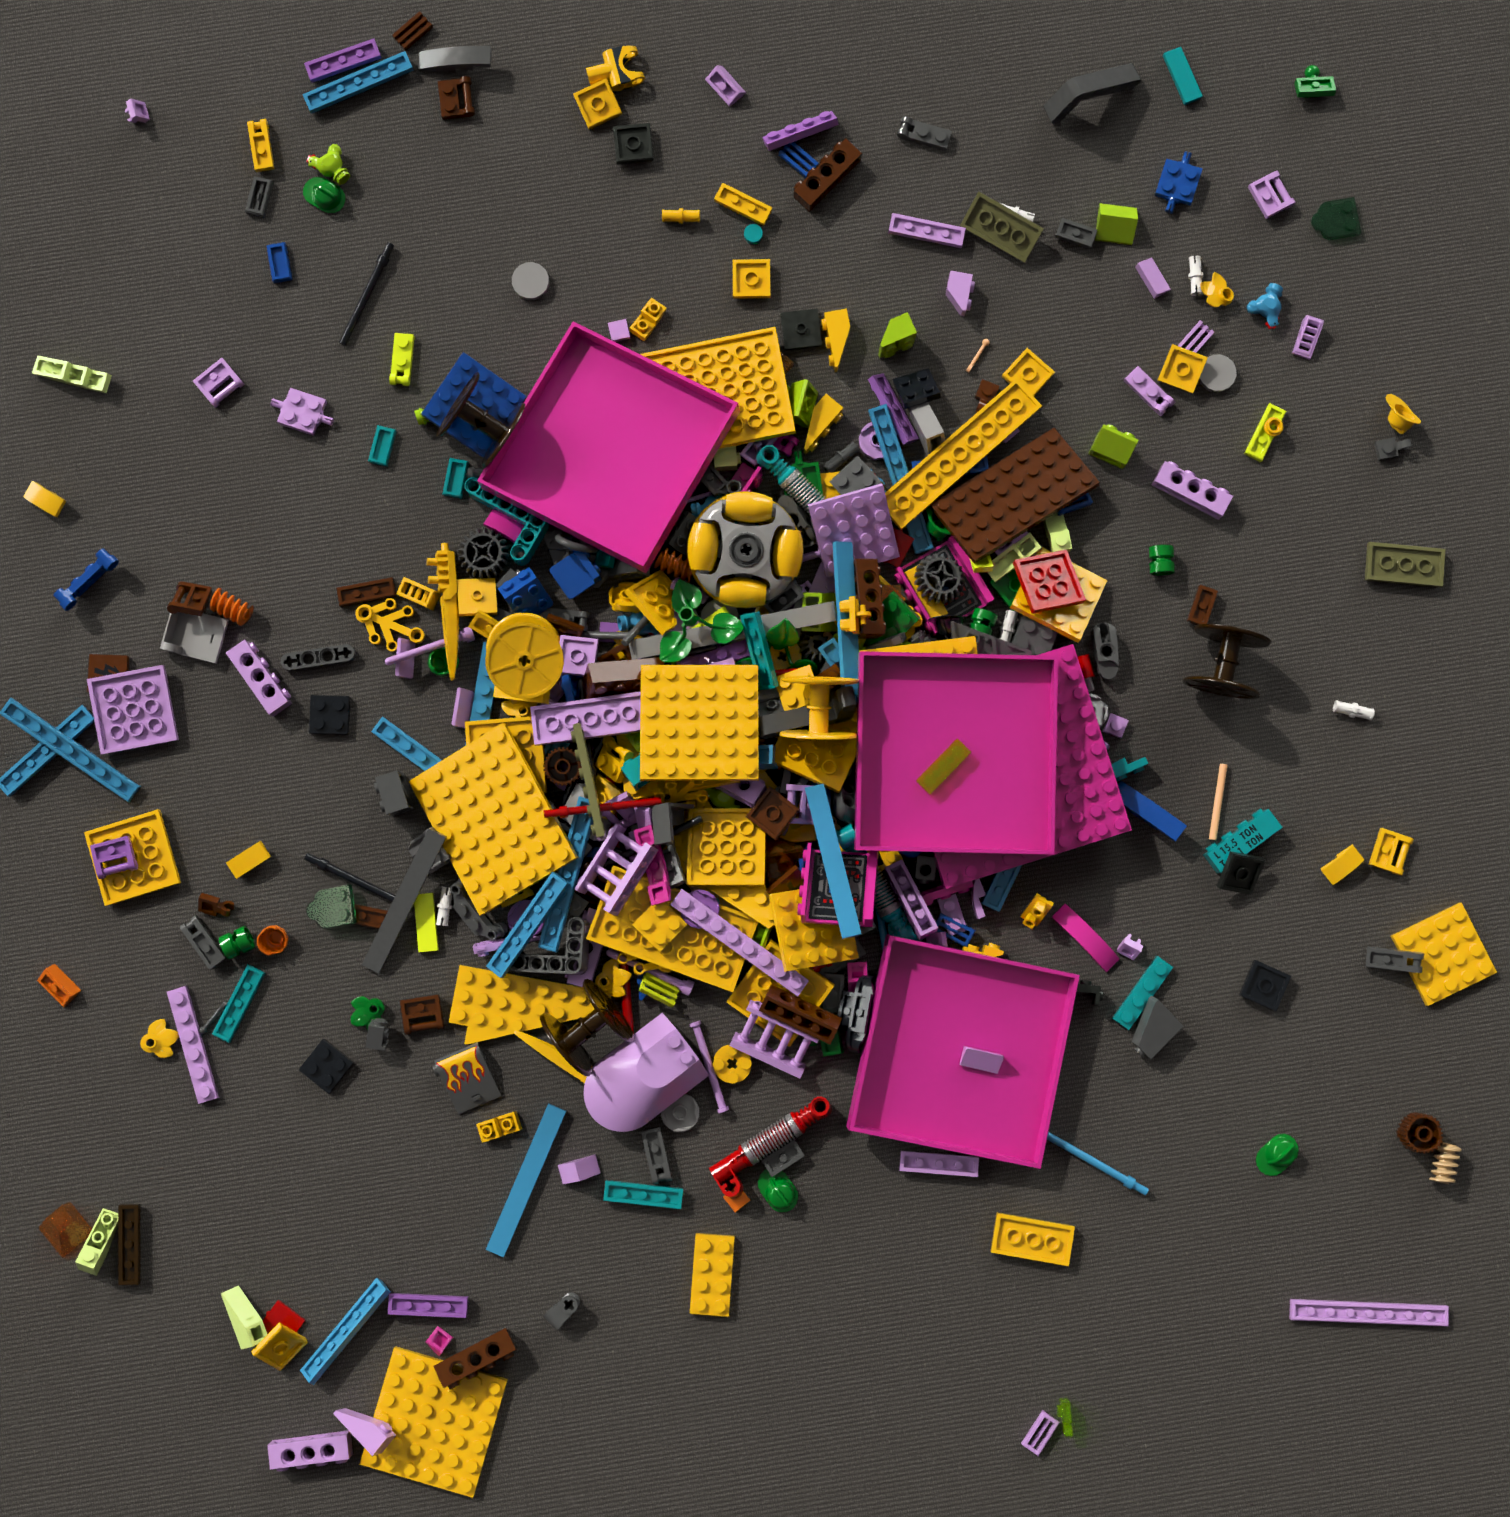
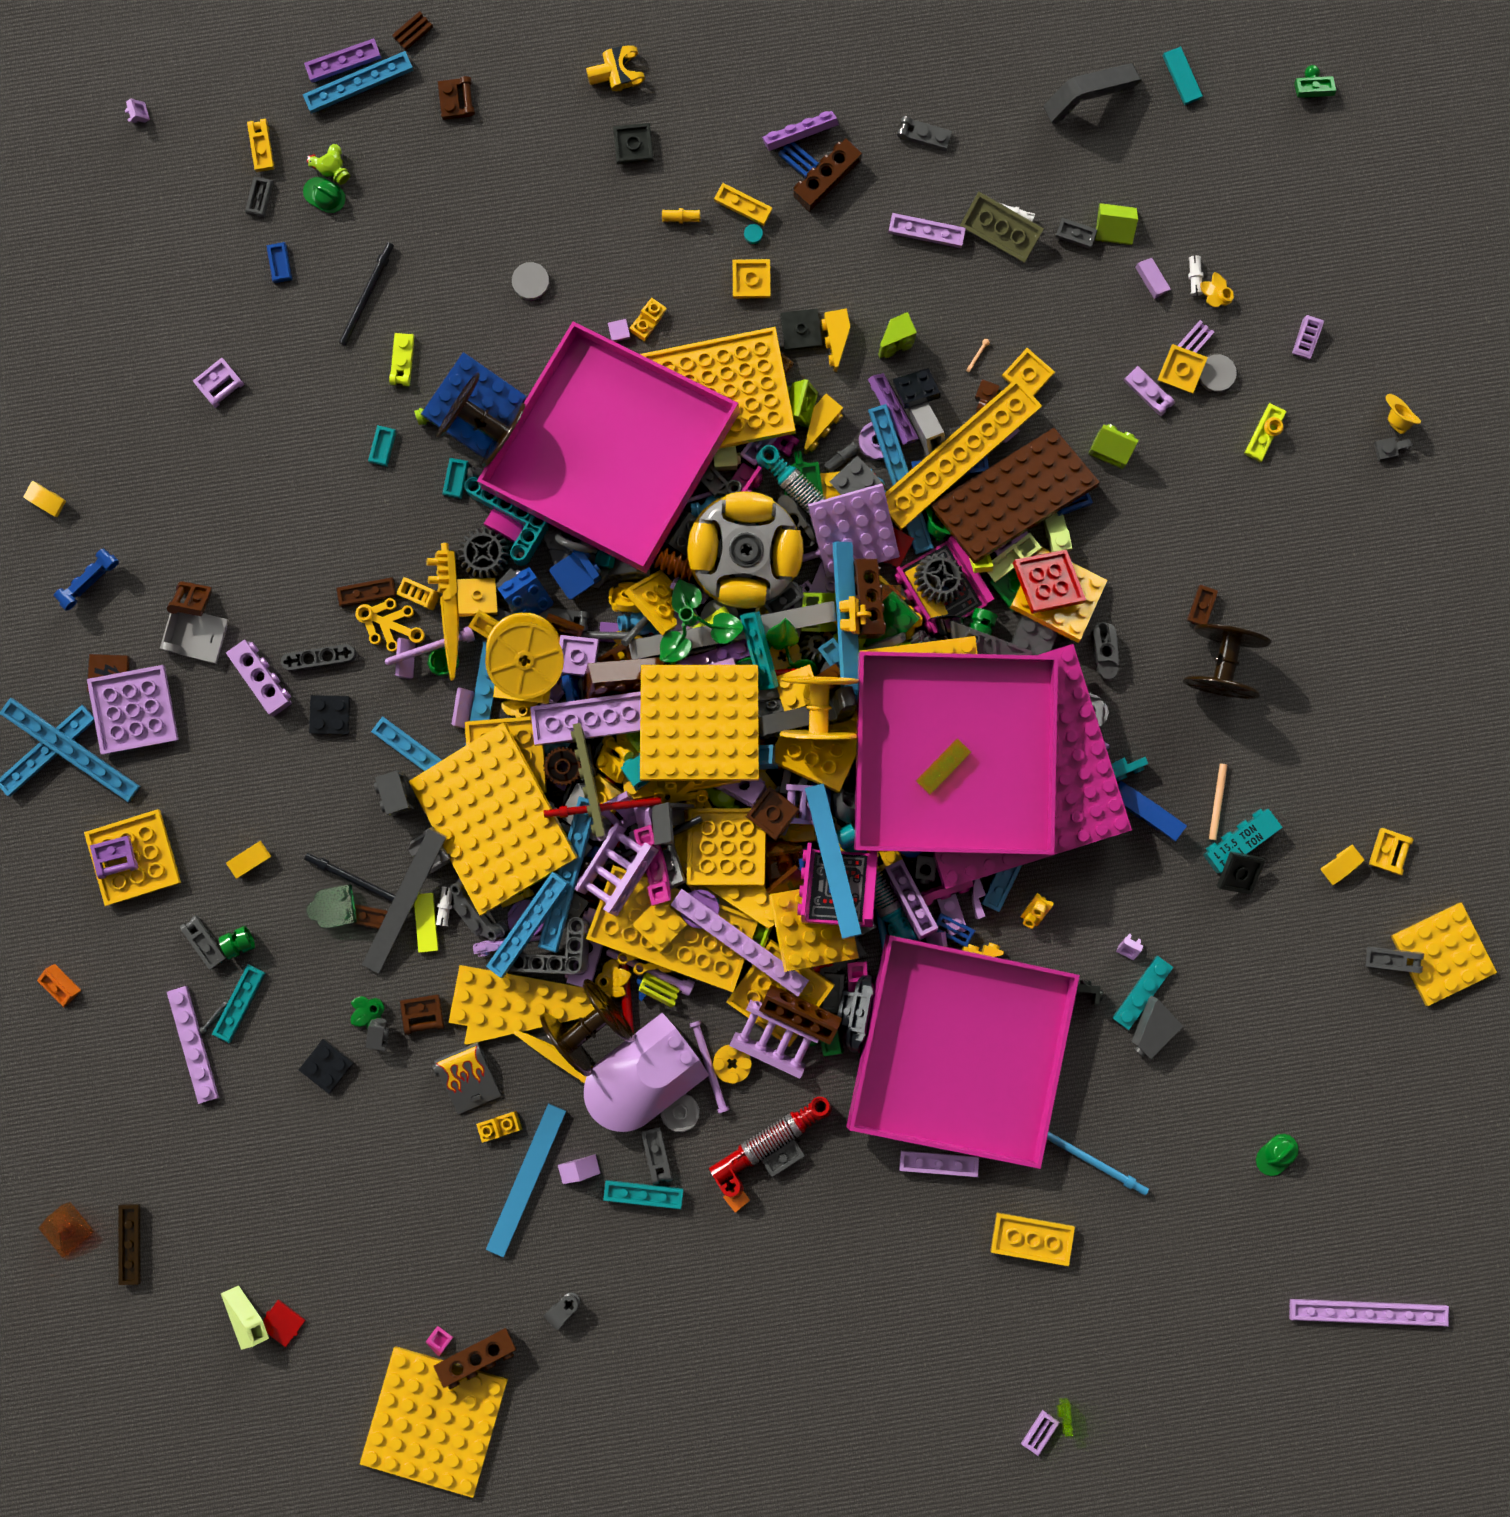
yellowish green slope [32,356,112,393] -> none
yellowish green slope [75,1208,118,1276] -> none
yellow plate [140,1019,179,1058] -> none
reddish brown plate [198,893,234,917] -> none
orange piece [210,588,254,626] -> none
yellow plate [251,1322,308,1371] -> none
orange hair [257,925,289,956] -> none
lavender brick [267,1430,353,1471] -> none
lavender plate [270,388,334,436] -> none
dark azure plate [300,1278,391,1385] -> none
lavender slope [333,1408,396,1456] -> none
medium lavender plate [388,1293,468,1318] -> none
dark grey slope [418,46,492,72] -> none
yellow plate [573,78,622,130] -> none
yellow plate [690,1233,735,1317] -> none
lavender slope [705,65,746,106] -> none
green piece [758,1169,798,1212] -> none
lavender slope [946,271,975,316] -> none
lavender slope [959,1046,1004,1074] -> none
white pin [999,610,1018,642] -> none
dark pink slope [1052,904,1120,972] -> none
red piece [1078,654,1095,691] -> none
lavender plate [1103,713,1129,739] -> none
green wheel [1149,545,1175,576] -> none
lavender brick [1151,461,1233,520] -> none
blue plate [1155,151,1203,214] -> none
black plate [1239,960,1291,1011] -> none
dark azure animal [1247,283,1283,329] -> none
lavender plate [1248,171,1296,219] -> none
clear green plate [1311,197,1361,240] -> none
white pin [1333,700,1375,720] -> none
olive plate [1365,542,1445,588] -> none
reddish brown brick [1397,1112,1443,1154] -> none
tan piece [1429,1142,1462,1184] -> none

